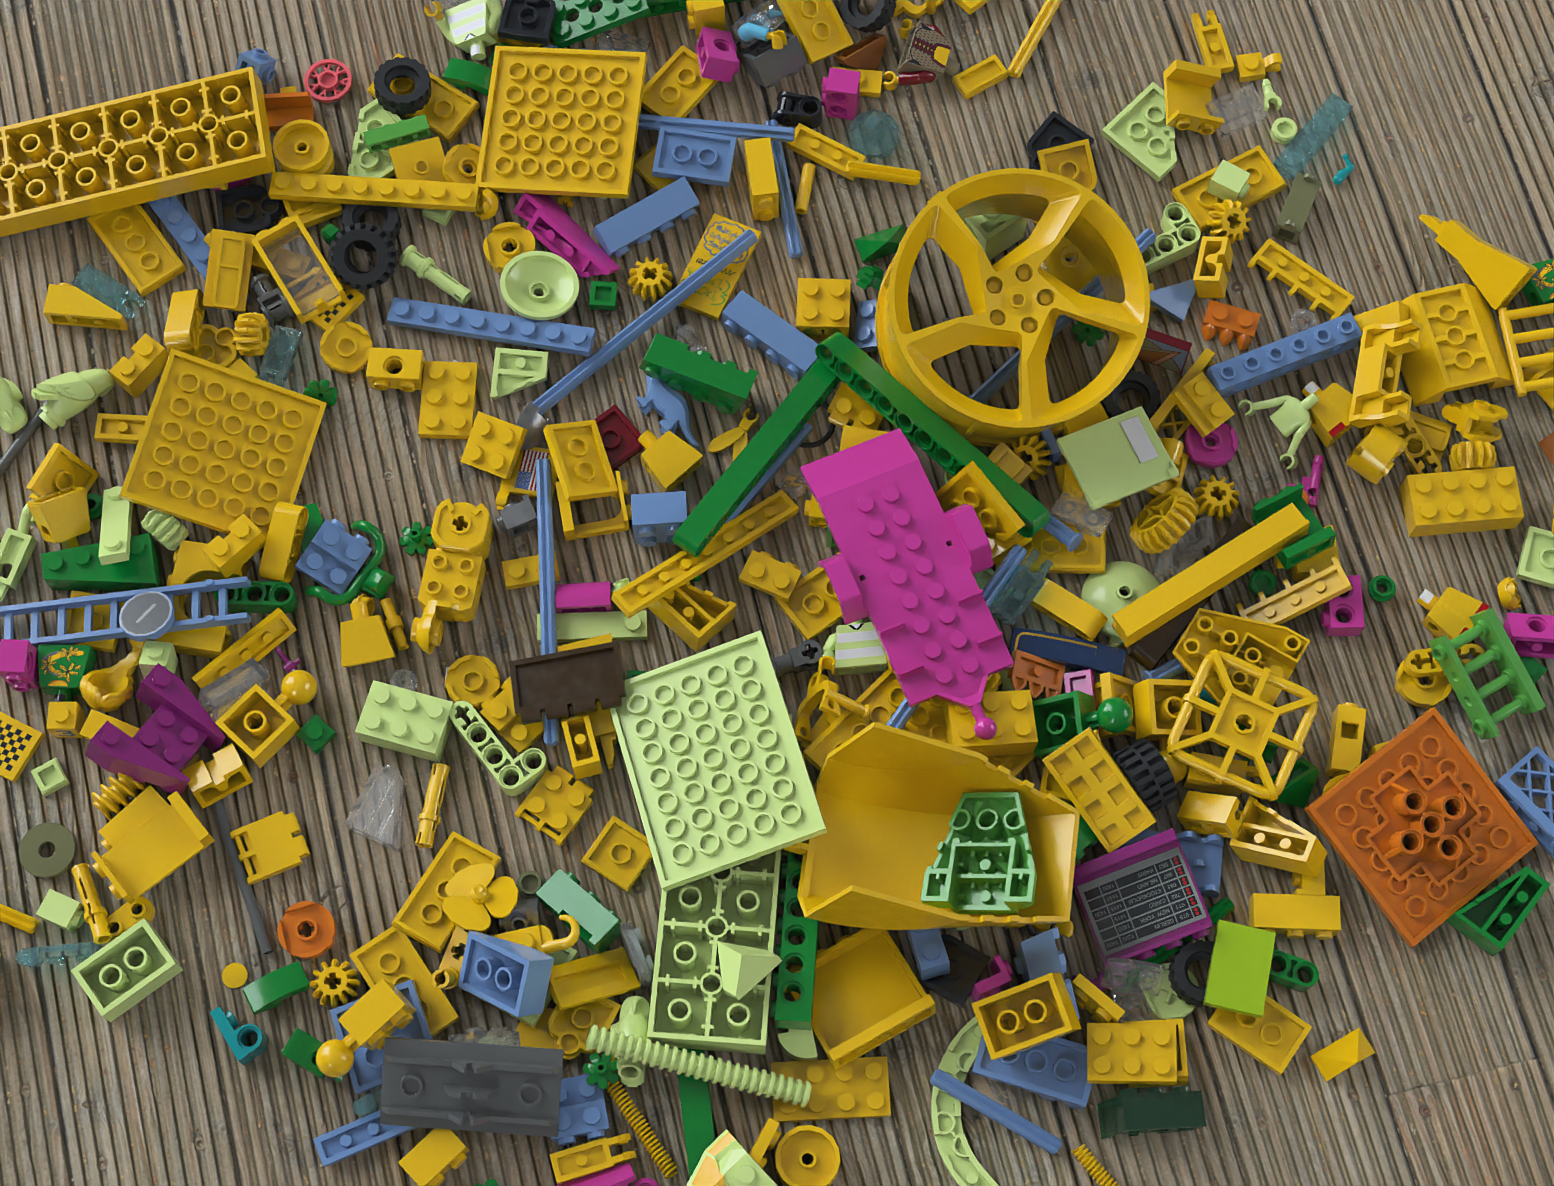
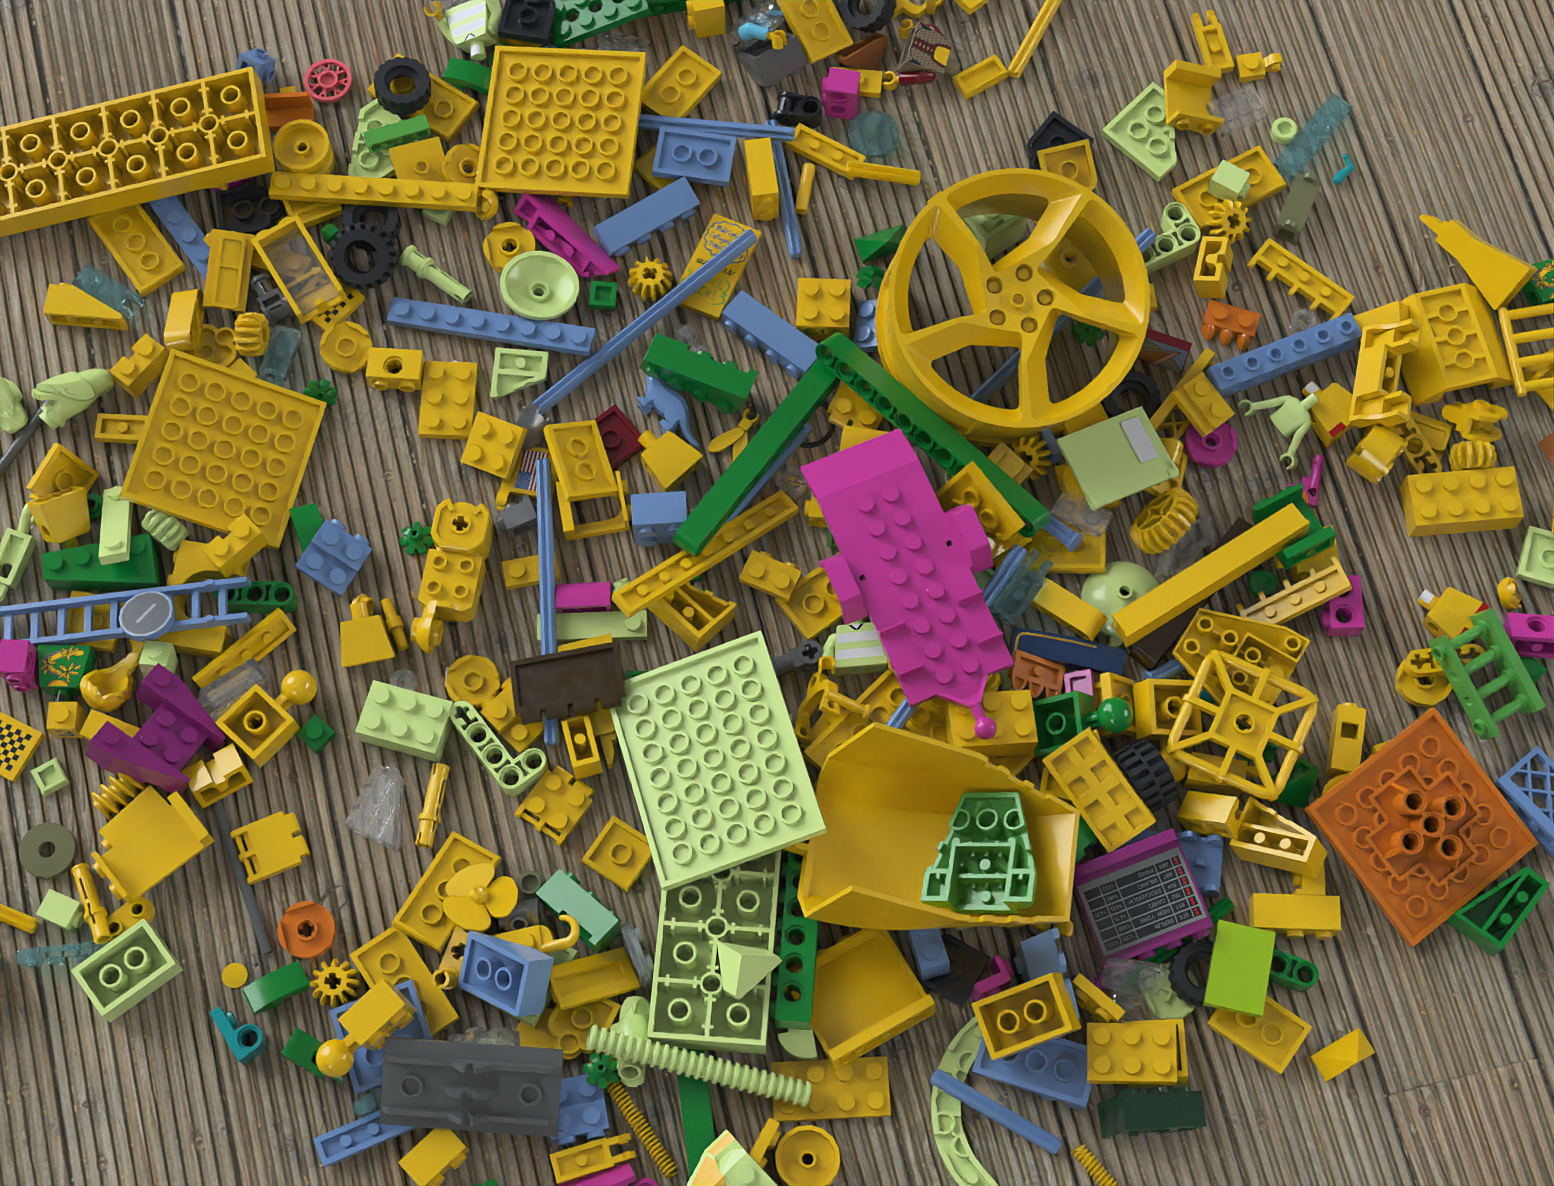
yellow beam [259,501,308,584] -> none
magenta piece [274,646,302,673] -> none
green piece [305,520,396,606] -> none
dark pink brick [695,27,740,83] -> none
medium blue tile [1150,279,1196,323] -> none
yellow gear [1193,475,1239,522] -> none
yellowish green piece [1262,79,1282,113] -> none
green plate [1368,575,1396,602] -> none

